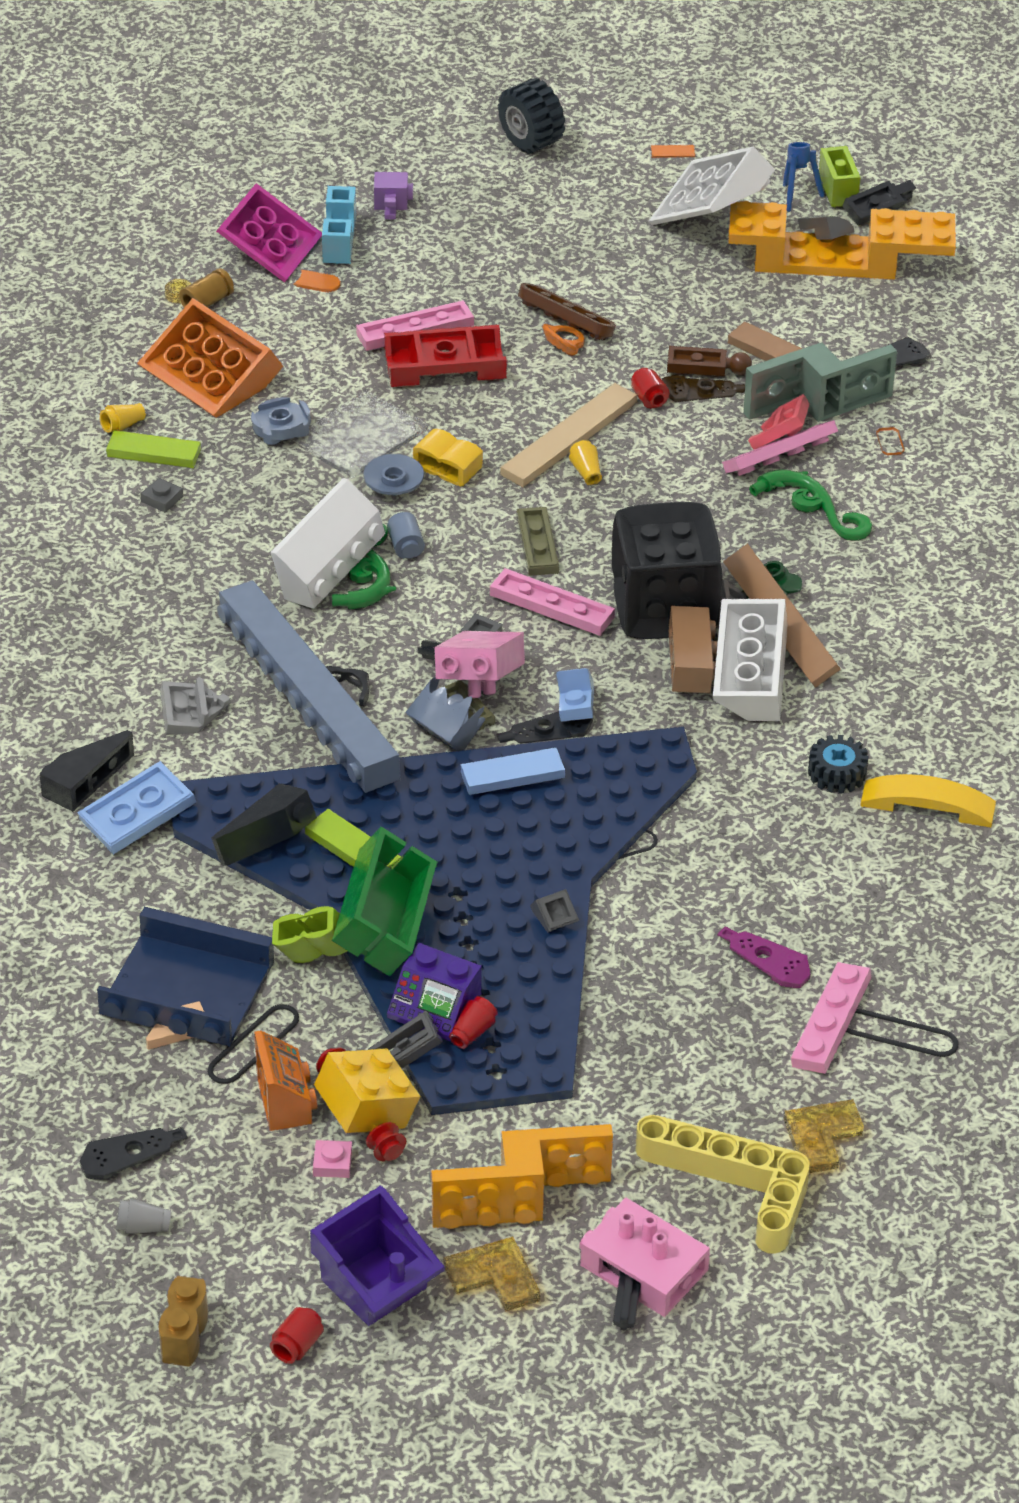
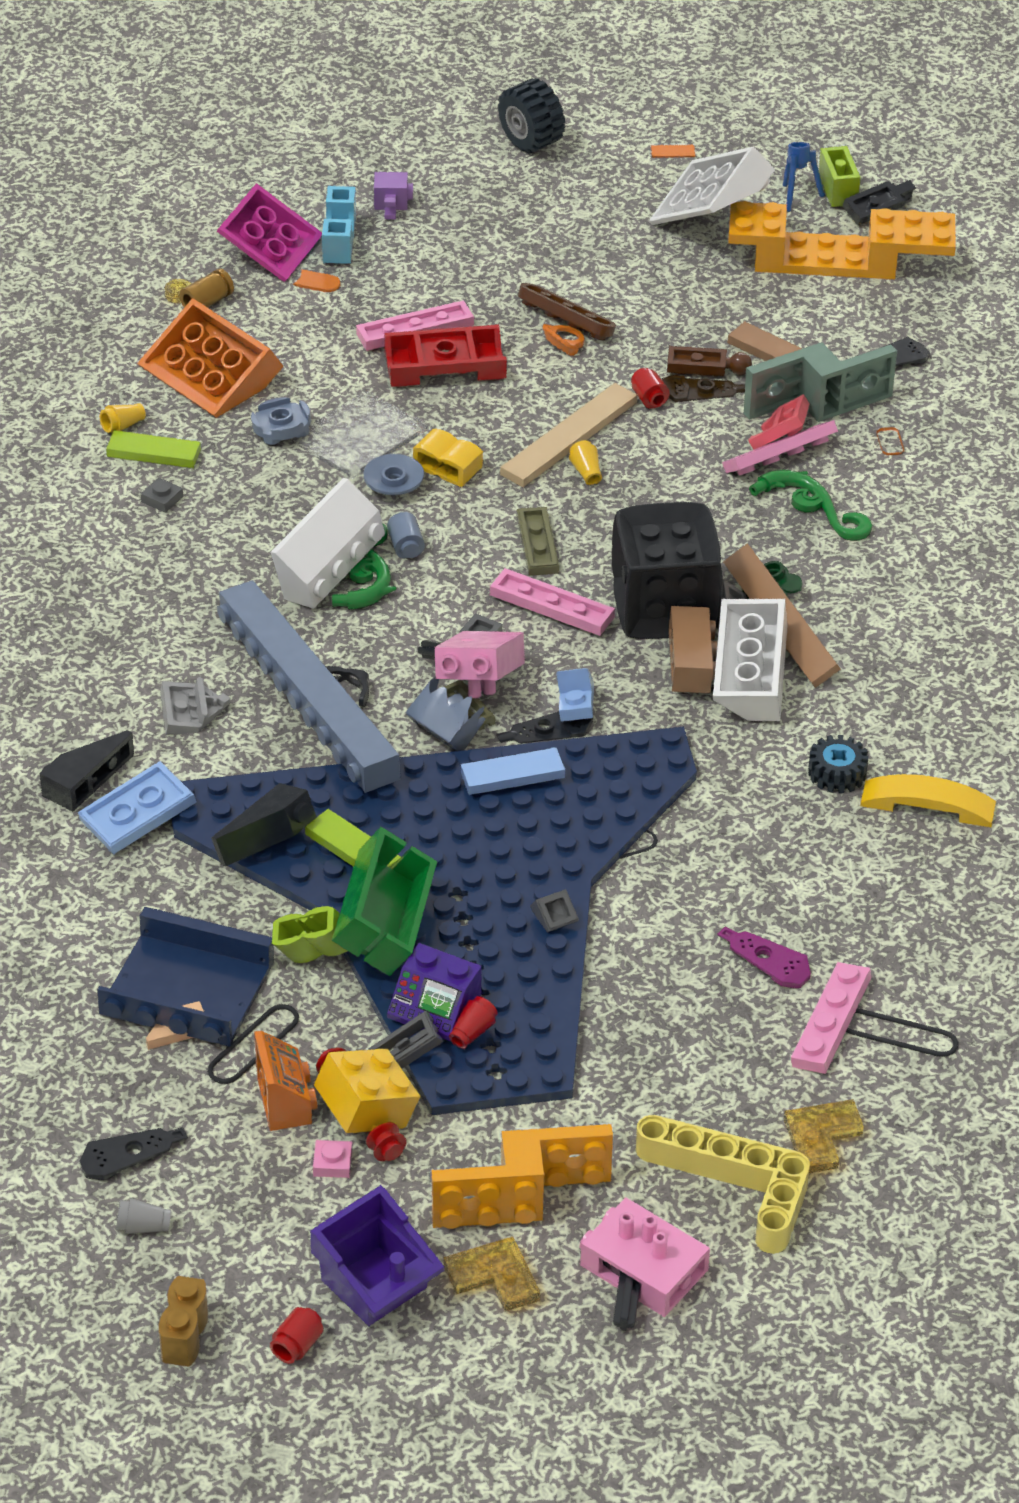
dark grey slope [798,215,855,240] -> none

